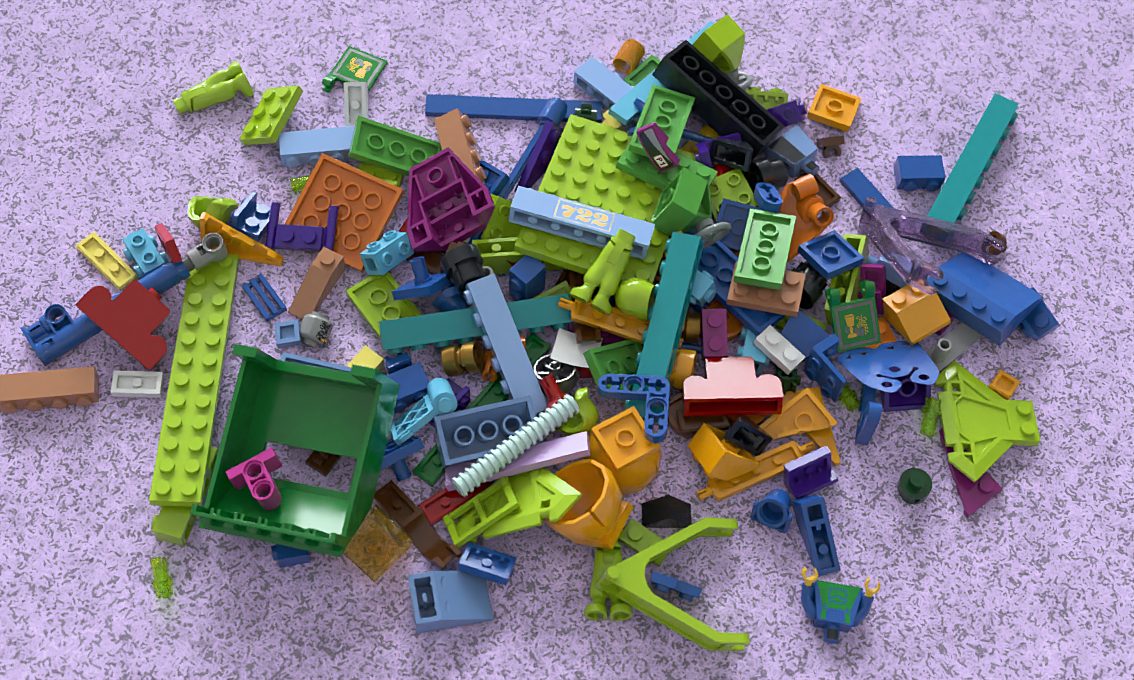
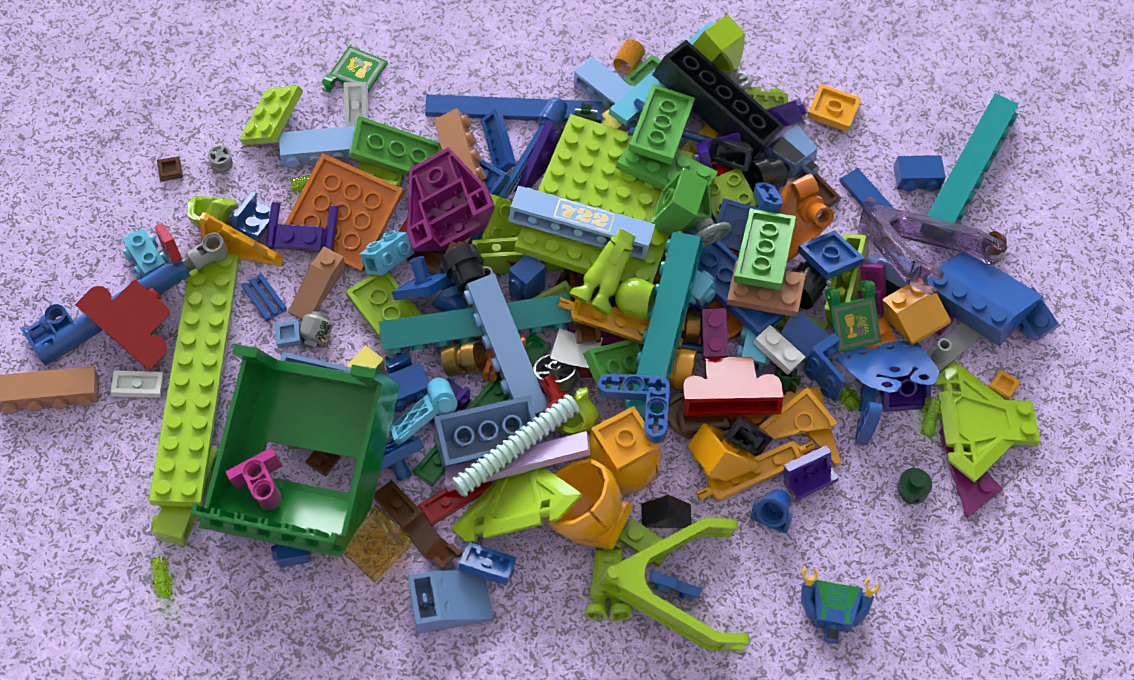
light yellow tile [75,232,139,291] -> none
lime piece [172,61,254,115] -> none
lime window [443,476,520,548] -> none
slope [636,122,680,173] -> none
blue slope [791,495,841,577] -> none
reddish brown tile [816,135,845,158] -> none
none -> reddish brown tile [157,156,183,182]
none -> flat silver wheel [208,145,233,173]
none -> blue plate [481,108,516,173]

